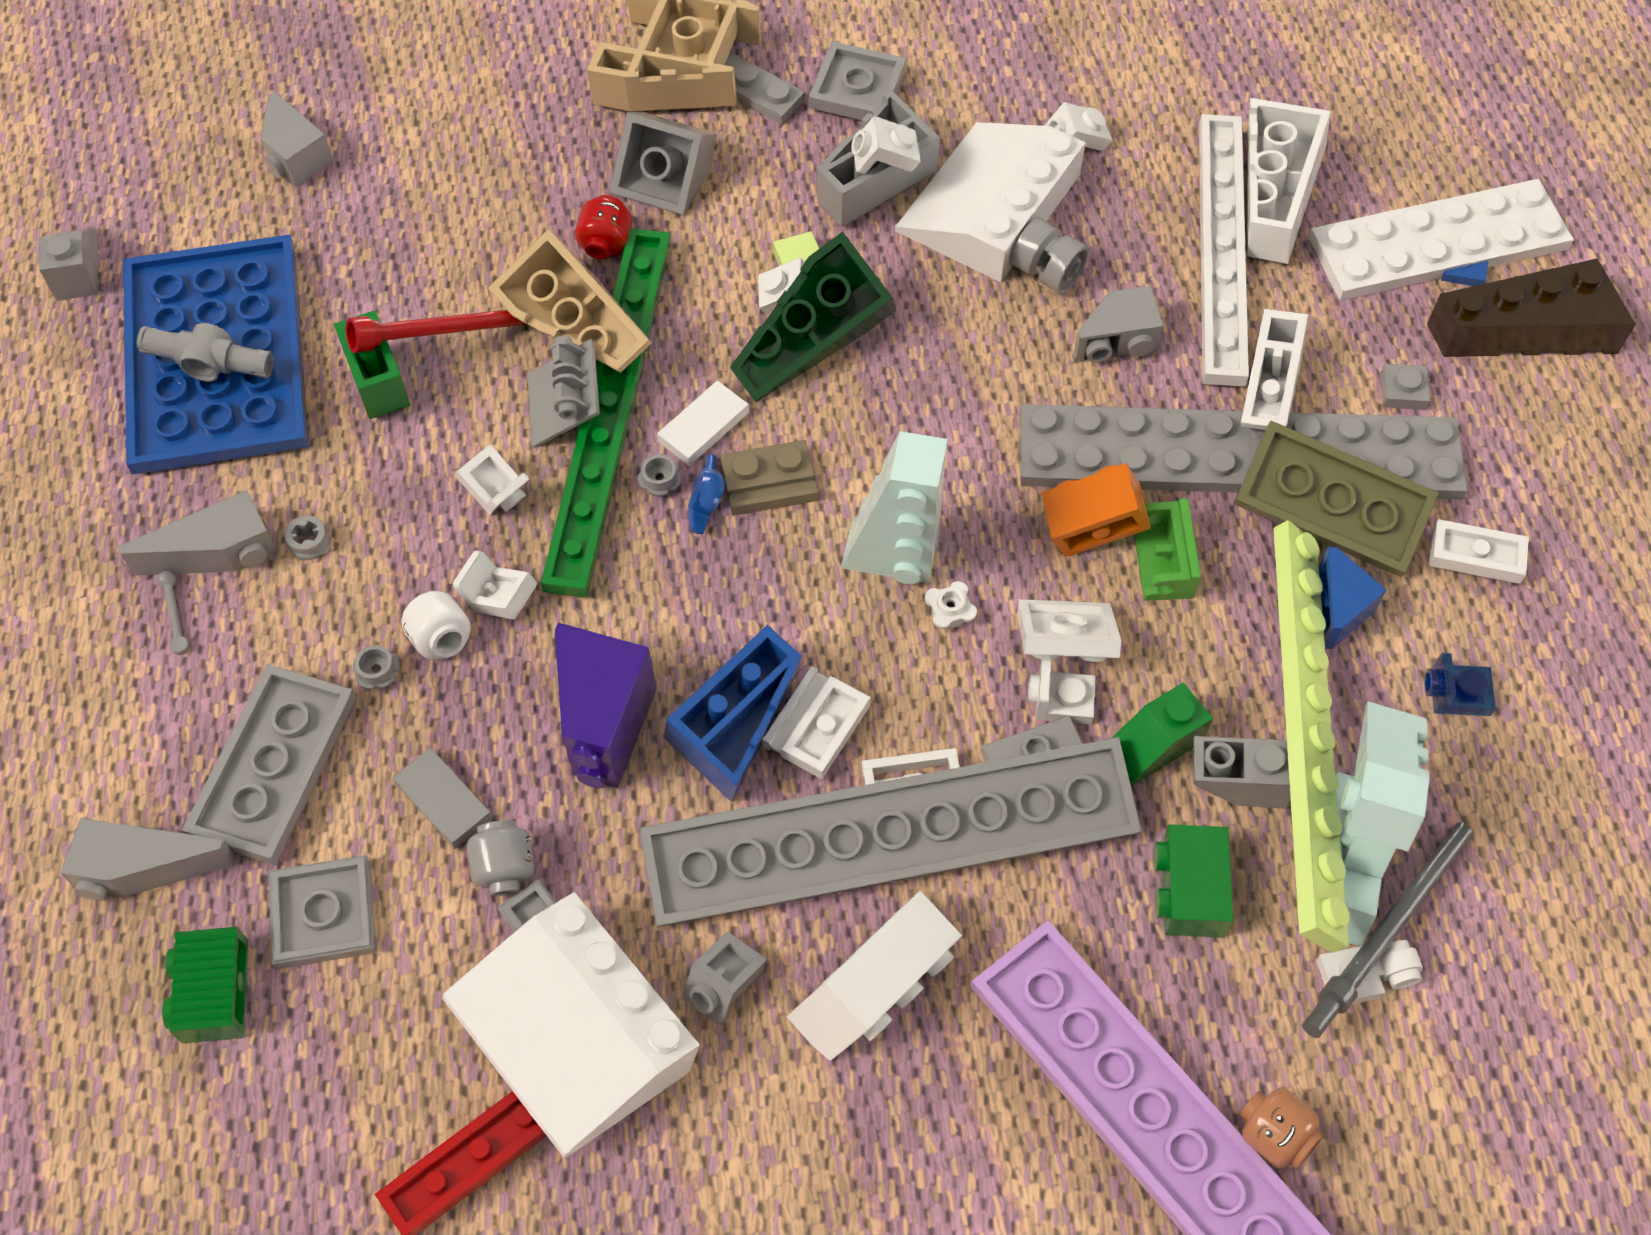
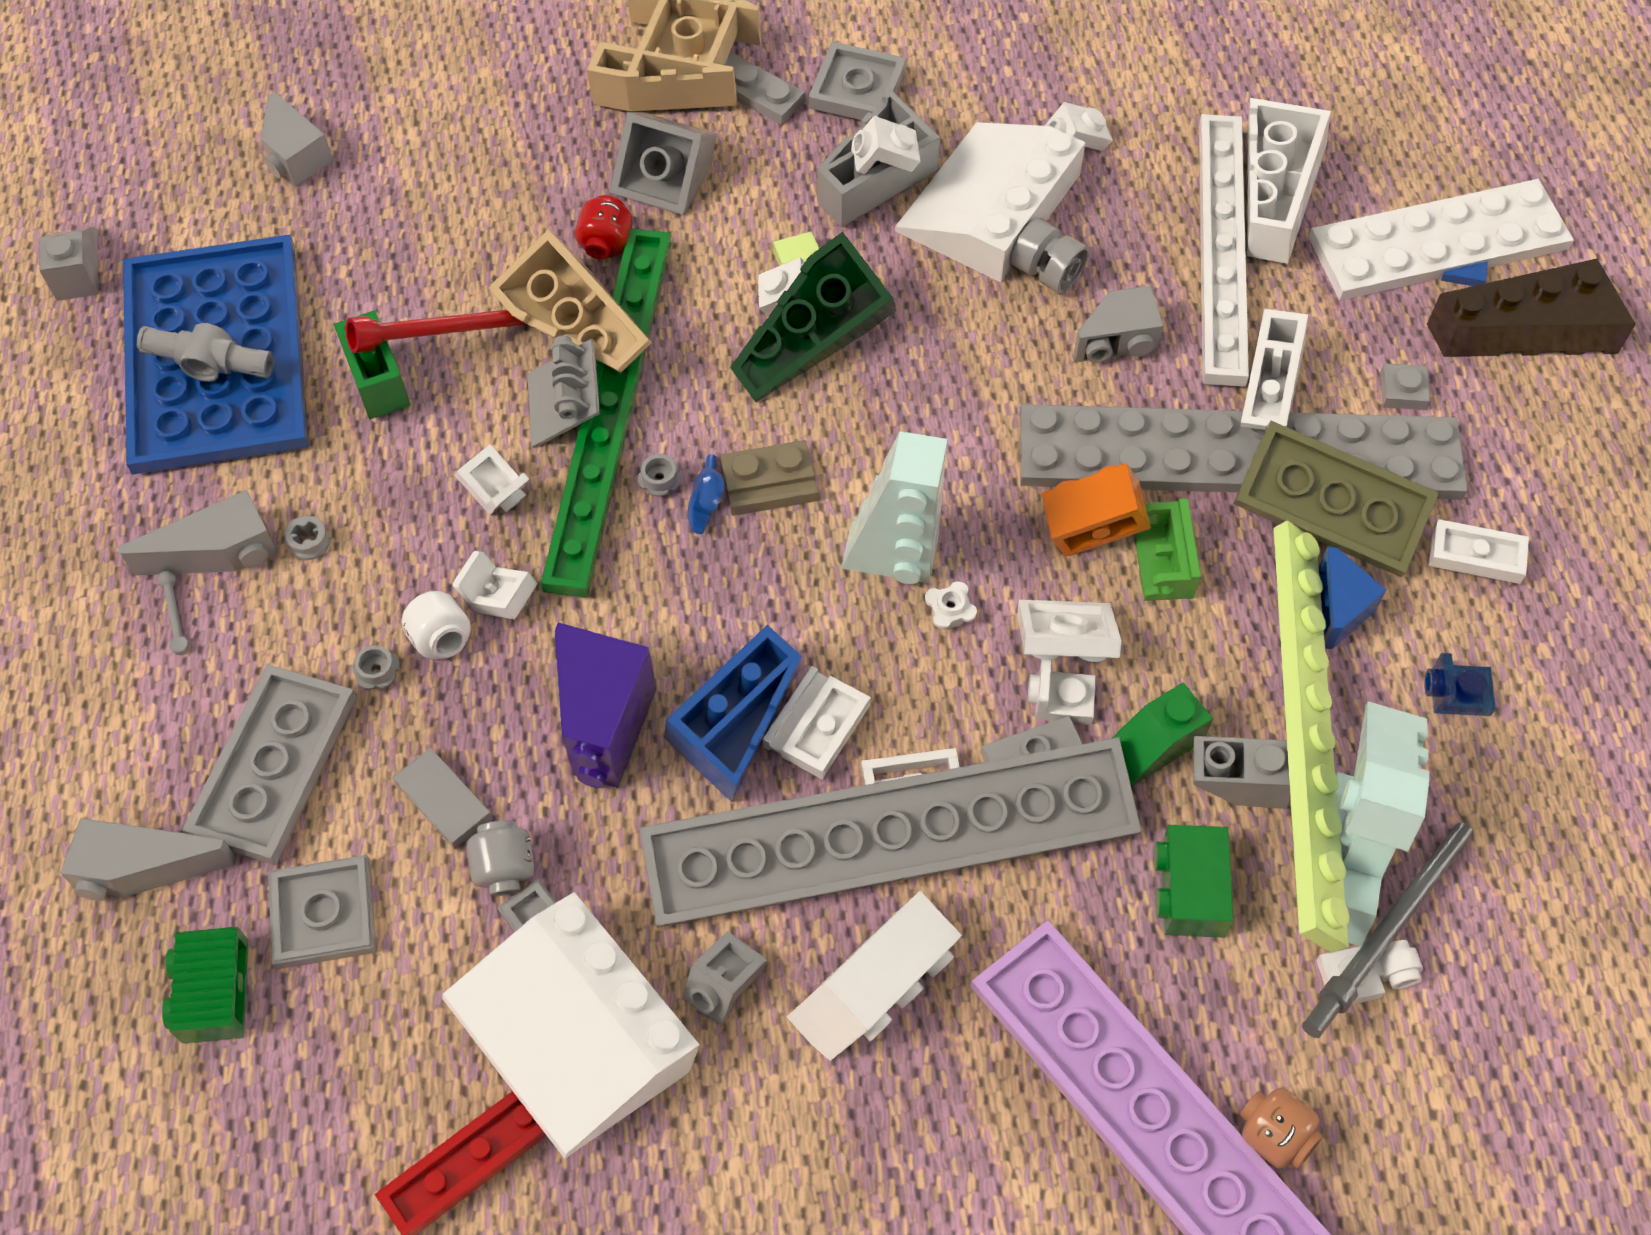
white tile [657,380,749,466] -> none

